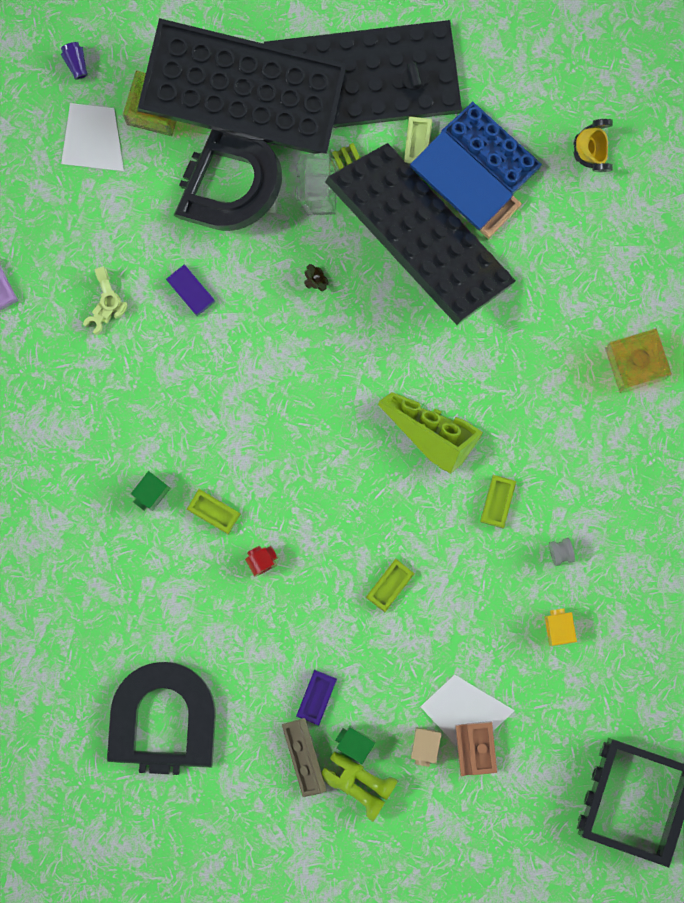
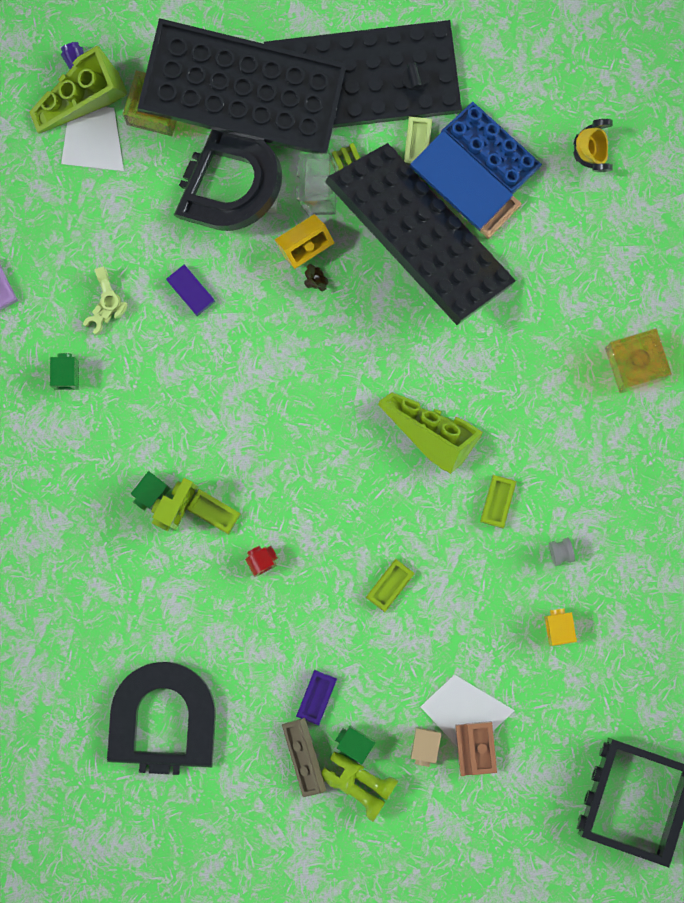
none -> lime wedge [29,46,127,134]
none -> green brick [50,353,79,390]
none -> lime plate [151,478,198,531]
none -> yellow brick [274,214,335,269]

